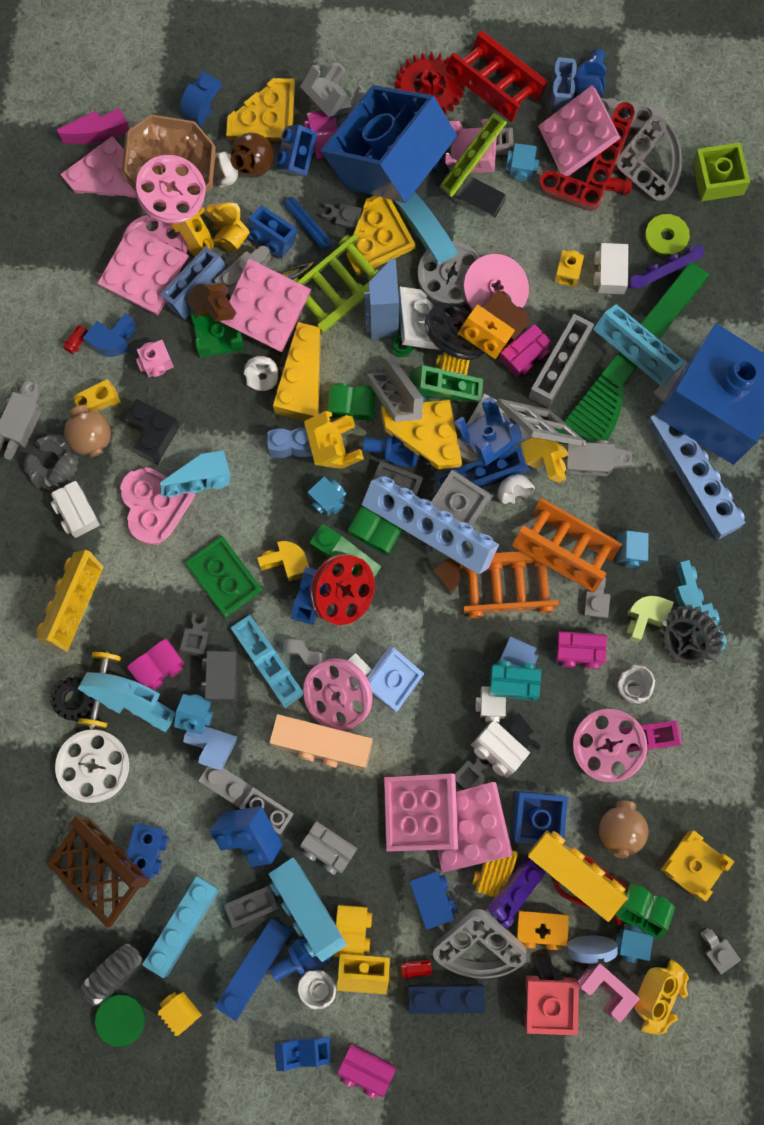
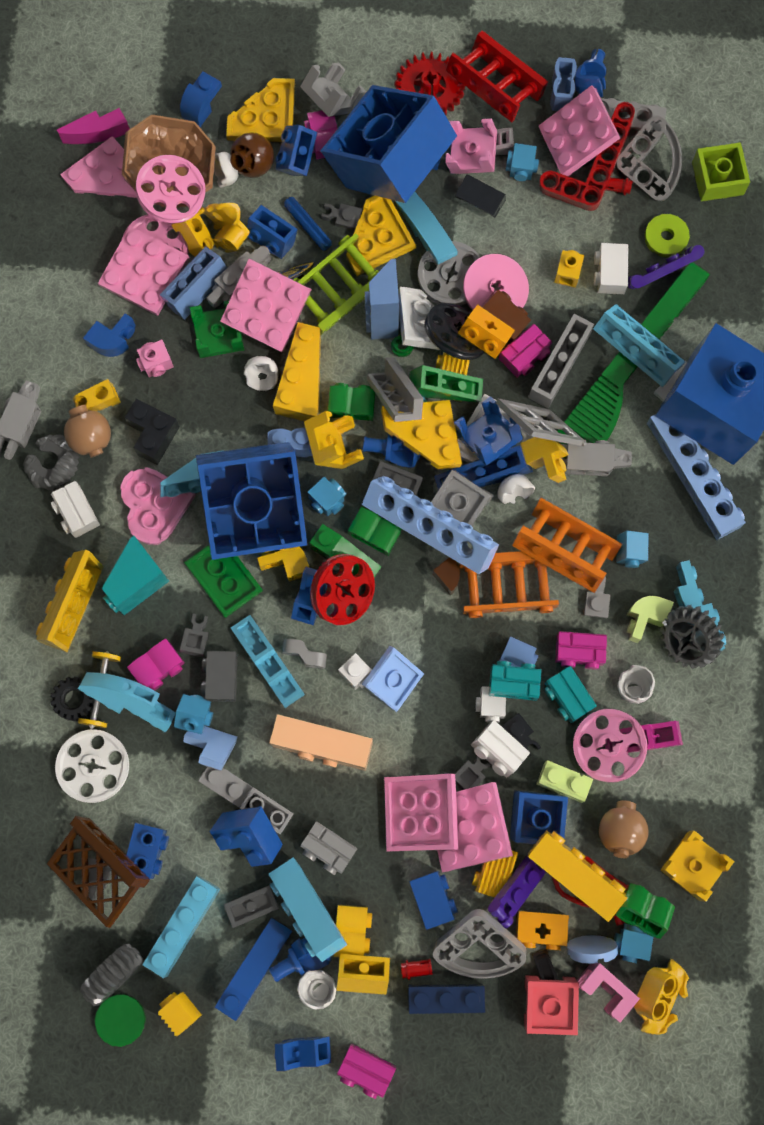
red pin [62,325,88,355] -> none
reddish brown brick [186,282,236,321] -> none
bright pink wedge [303,658,373,731] -> none
lime slope [439,113,507,197] -> none
light grey plate [700,928,741,975] -> none
none -> teal slope [102,536,169,615]
none -> blue brick [195,442,307,560]
none -> yellowish green brick [536,760,593,803]
none -> teal brick [544,666,597,723]

